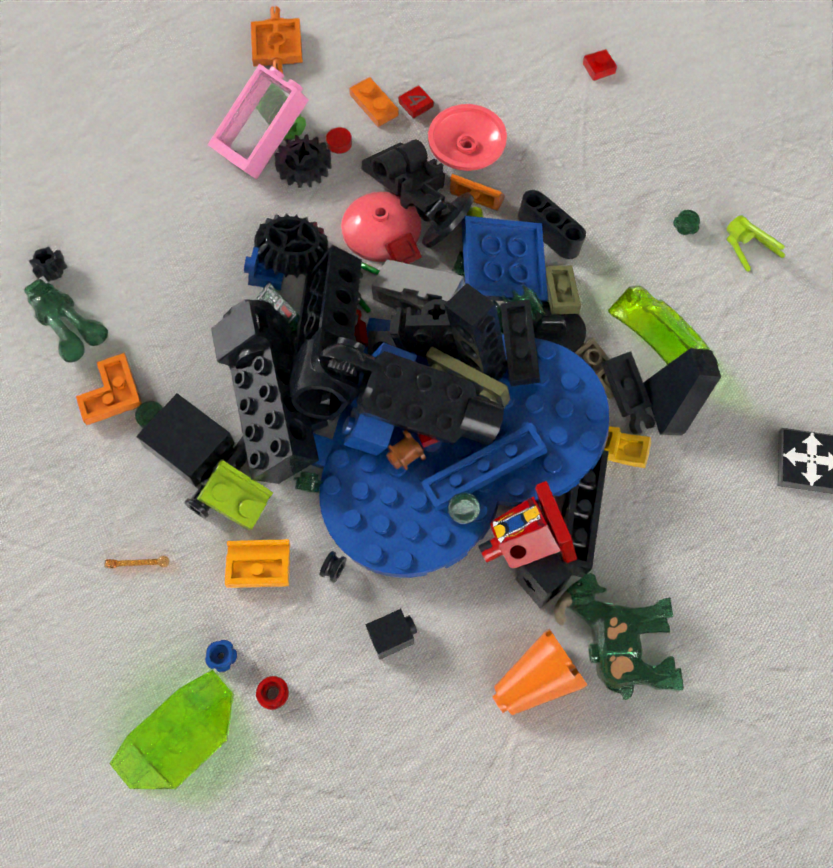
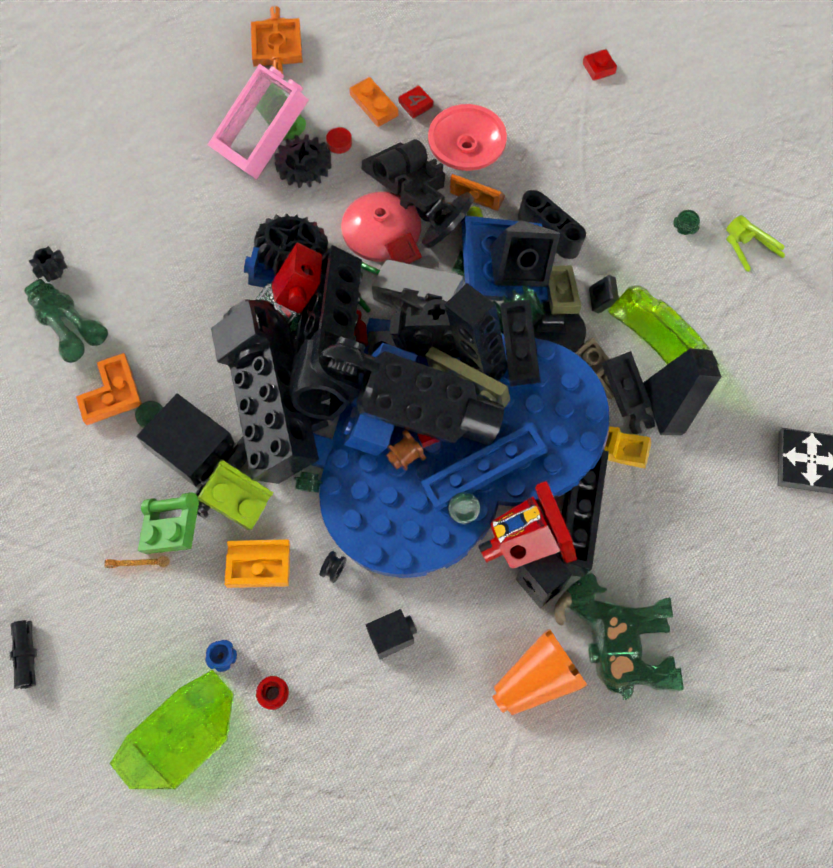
none -> black pin [9,620,37,689]
none -> bright green plate [138,492,199,554]
none -> red torso [272,242,322,313]
none -> black slope [490,220,560,287]
none -> black tile [589,275,620,313]

